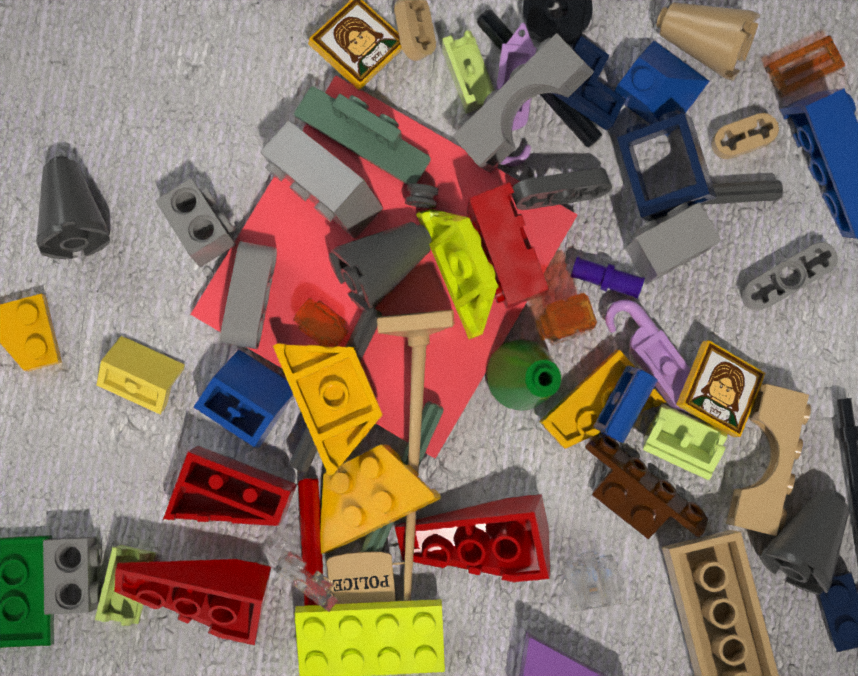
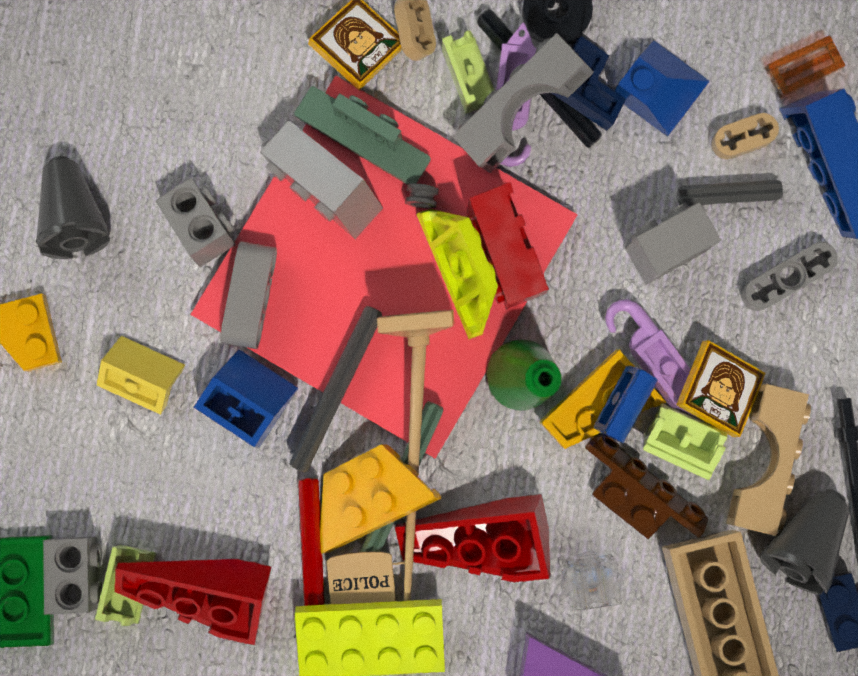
red wedge [163,446,297,526] -> none
clear plate [259,535,338,612] -> none
yellow wing [273,344,383,476] -> none
clear orange brick [293,298,349,347] -> none
dark grey cone [329,222,432,312] -> none
dark grey beam [512,168,612,210] -> none
clear orange brick [535,292,597,346] -> none
dark purple pin [570,256,645,299] -> none
dark blue window [617,111,717,221] -> none
tan cone [656,2,760,81] -> none

